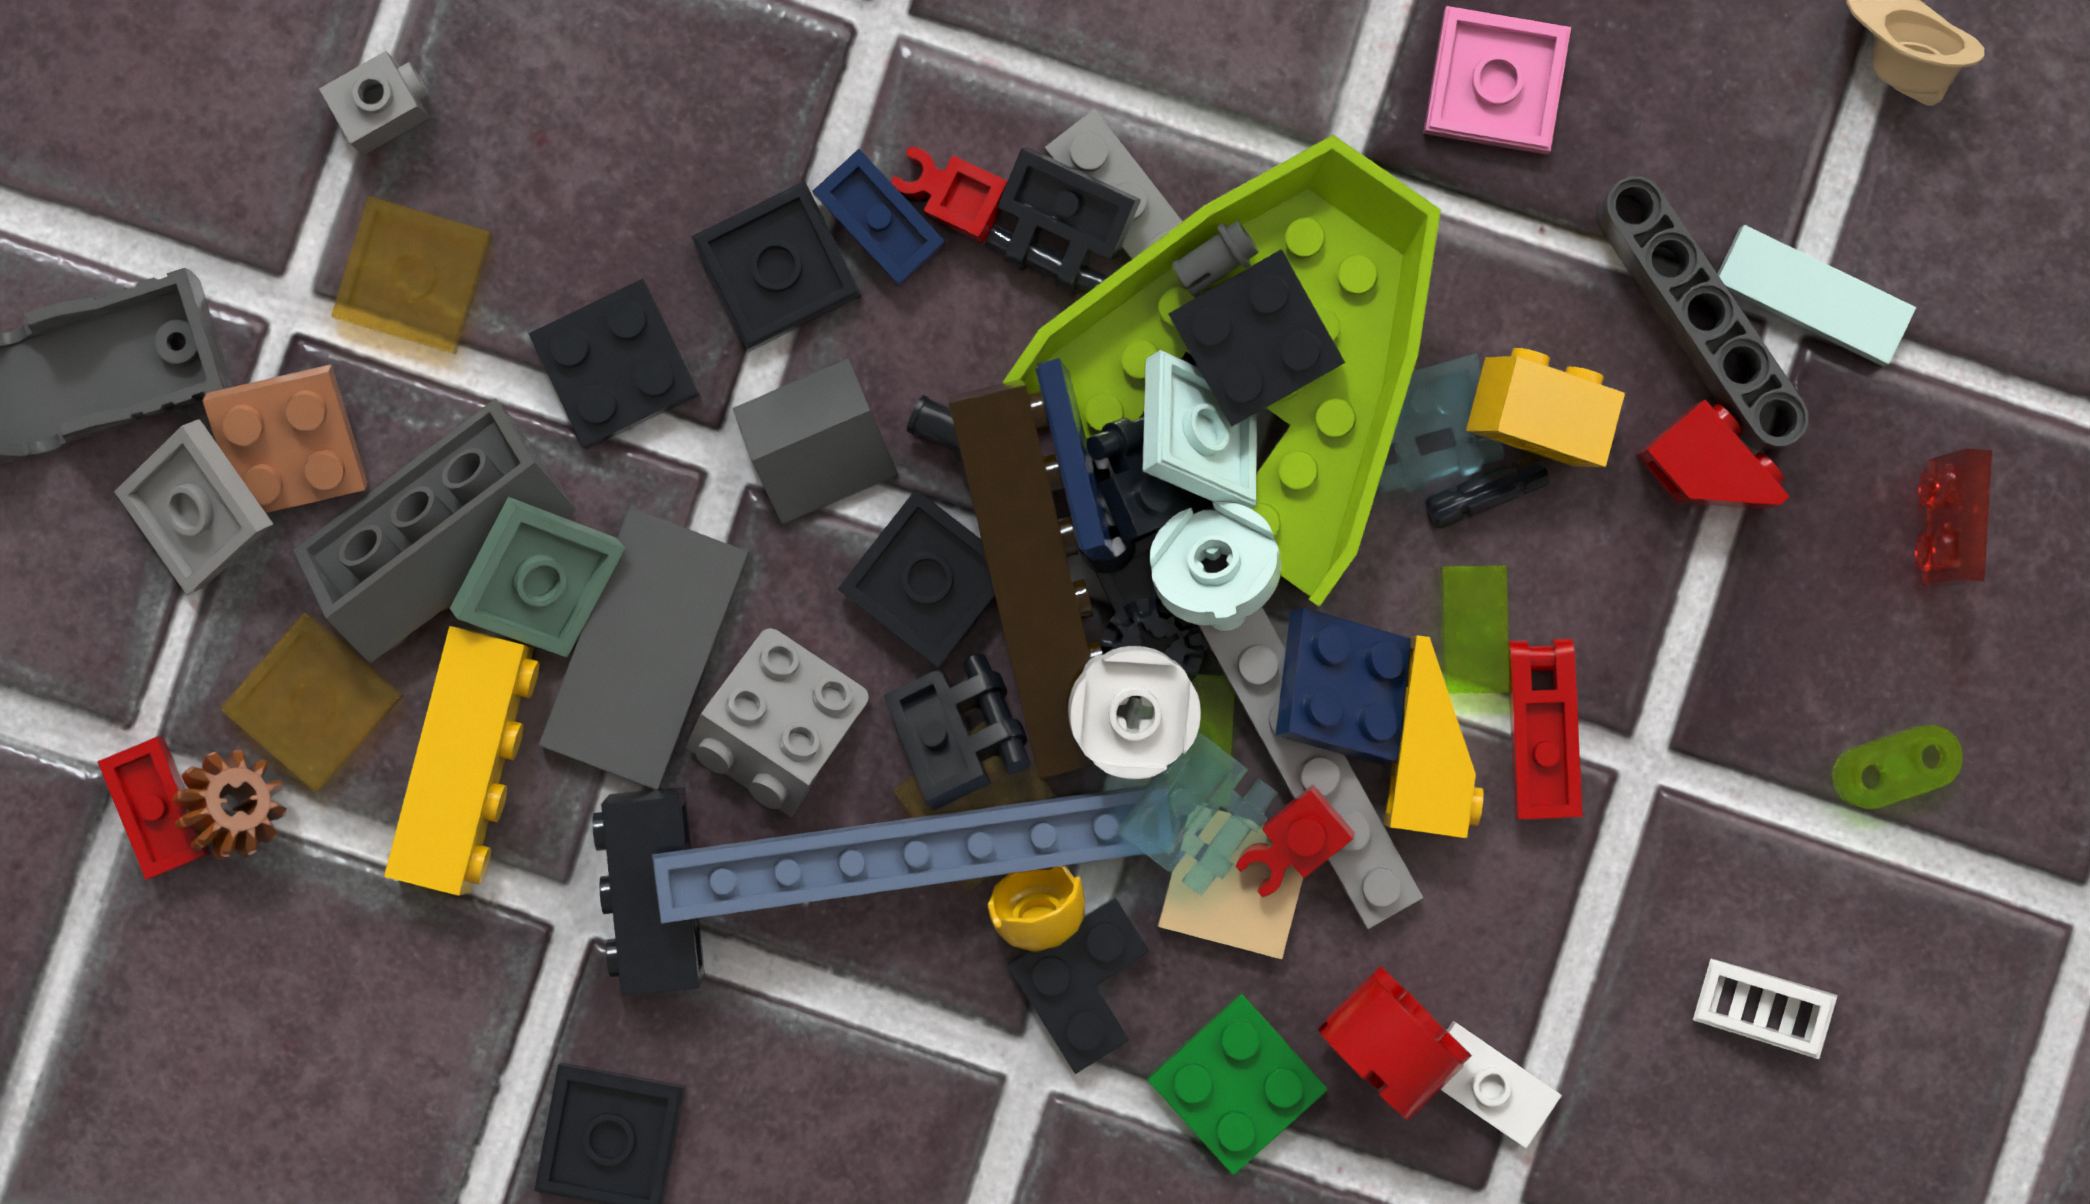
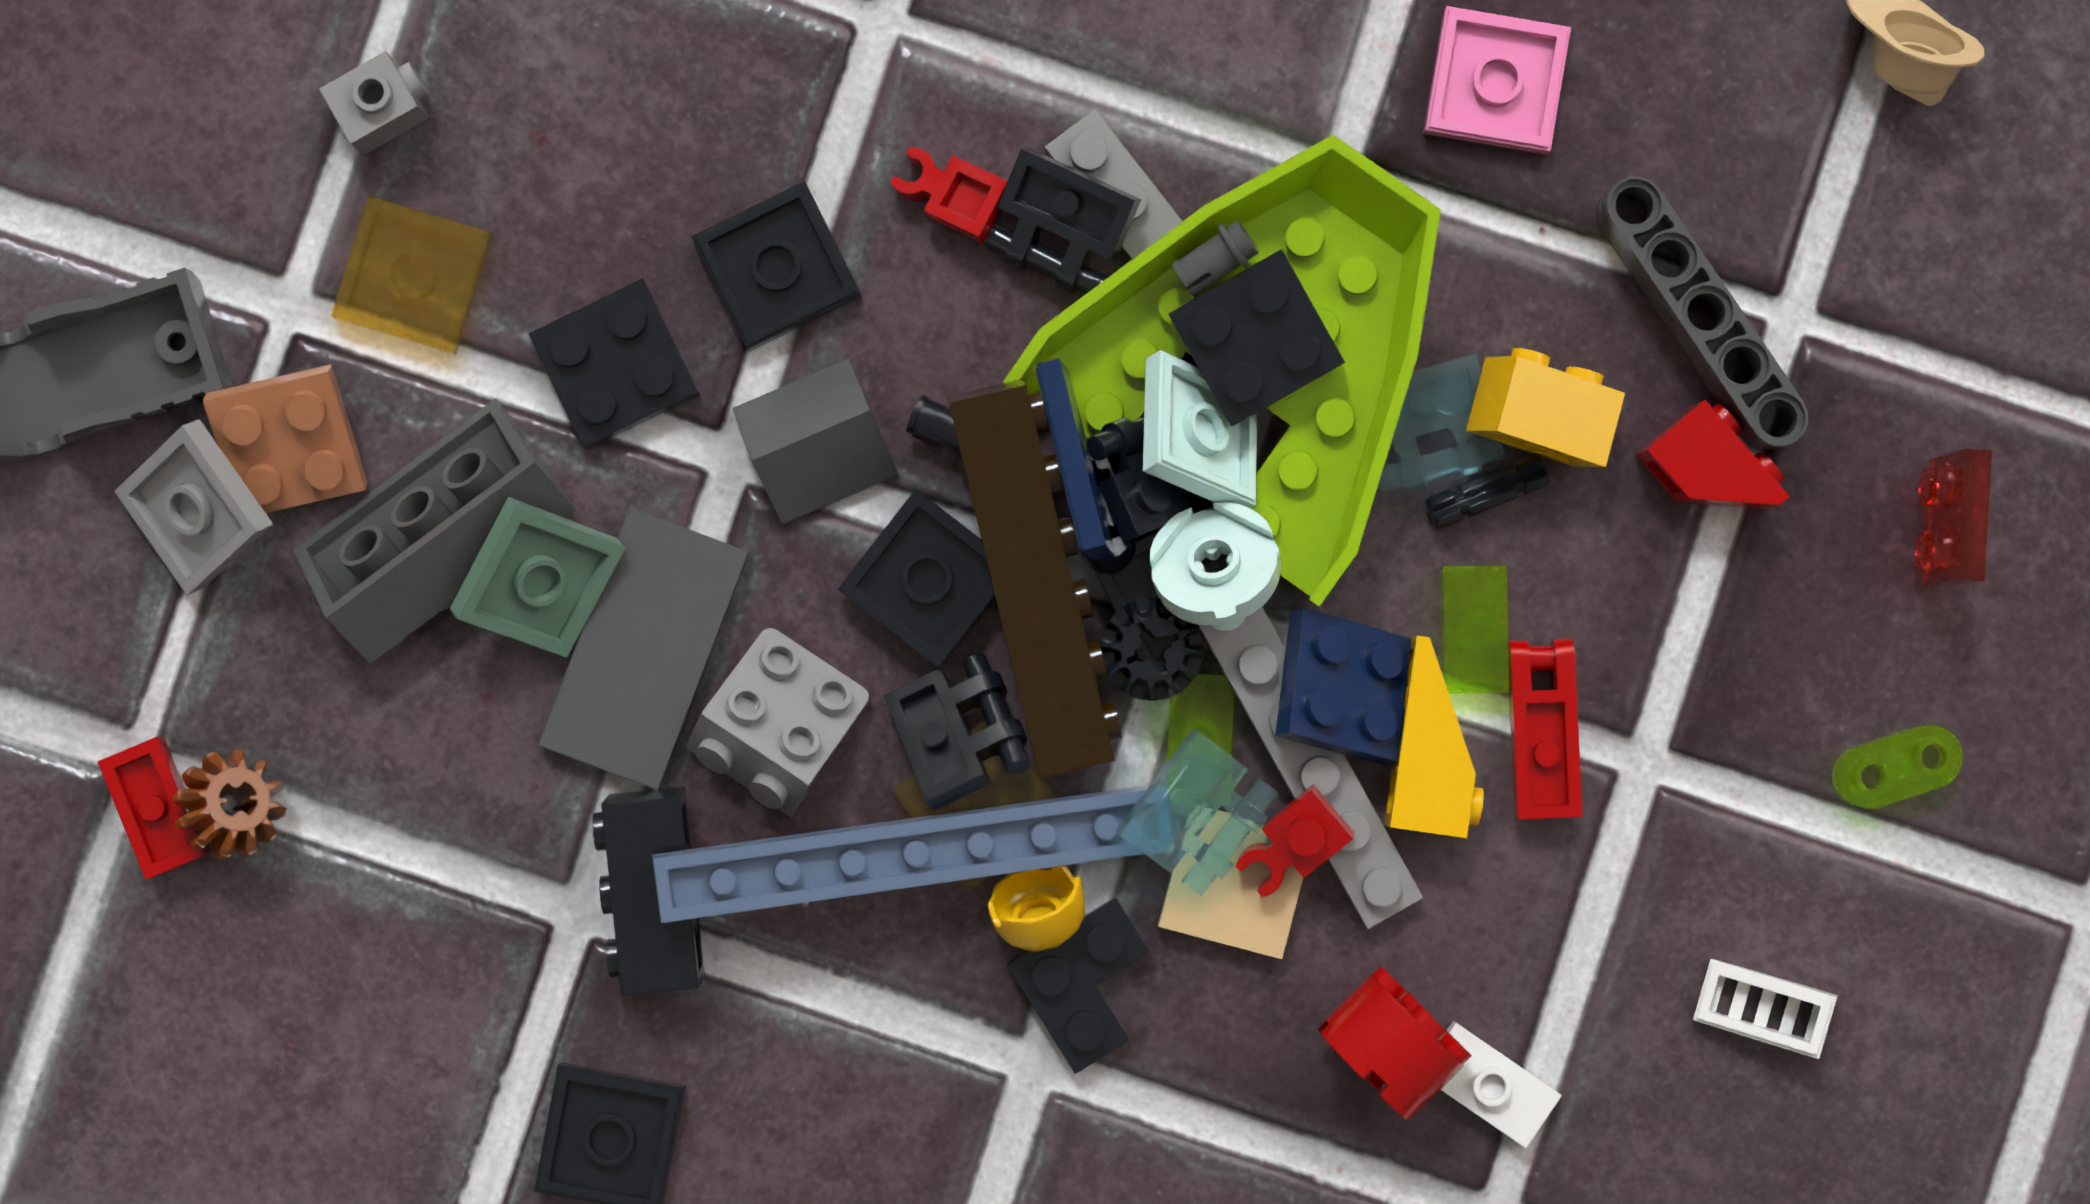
clear yellow tile [220,612,404,792] -> none
yellow brick [384,626,540,896] -> none
dark blue plate [812,149,946,288] -> none
white plate [1068,646,1201,779] -> none
green plate [1147,992,1328,1176] -> none
light aqua tile [1718,225,1916,367] -> none

